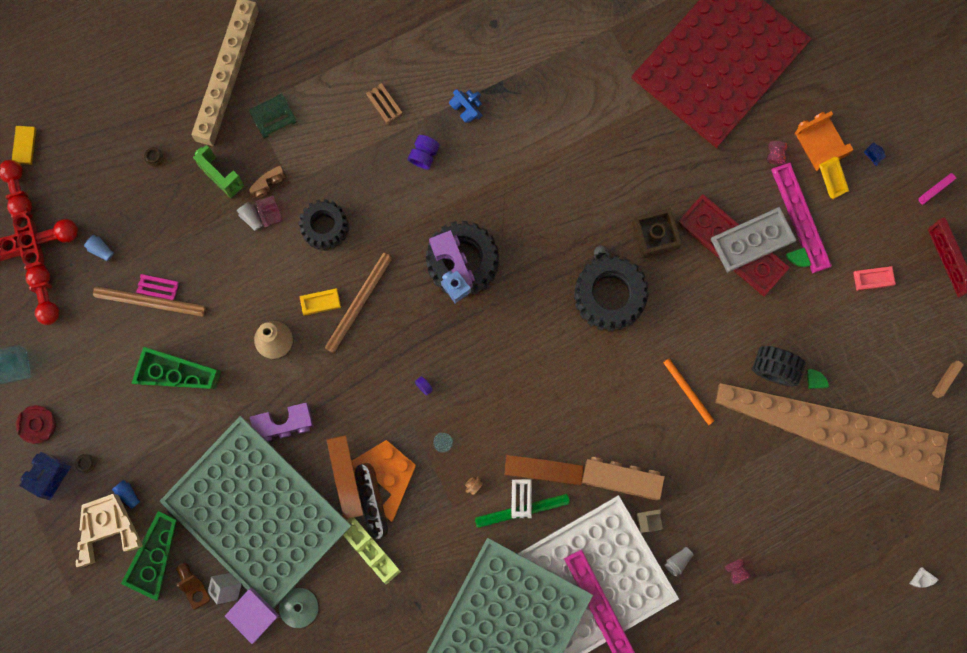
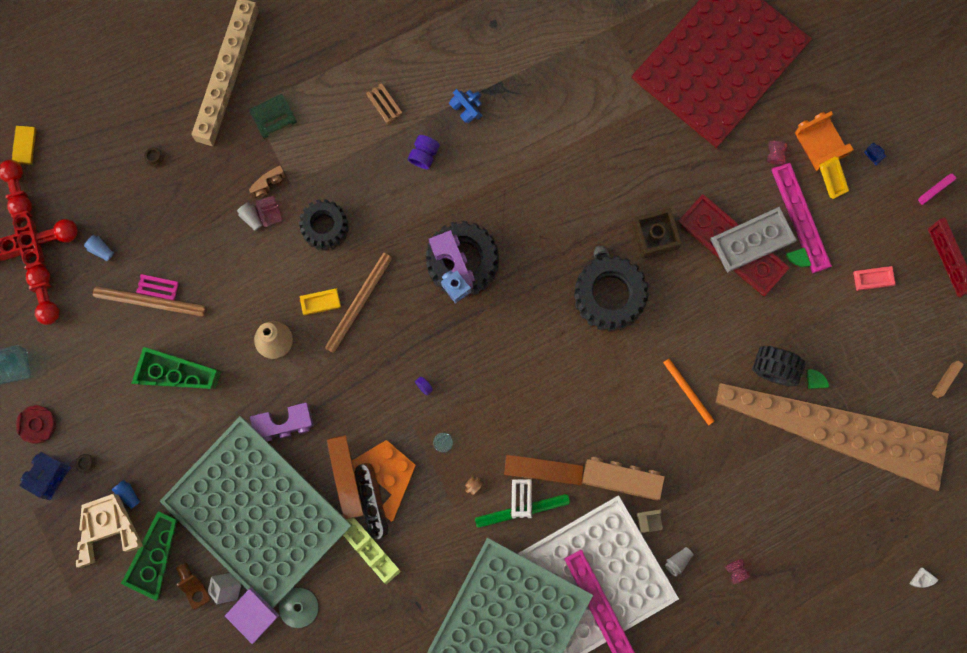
bright green panel [193,145,244,198] -> none

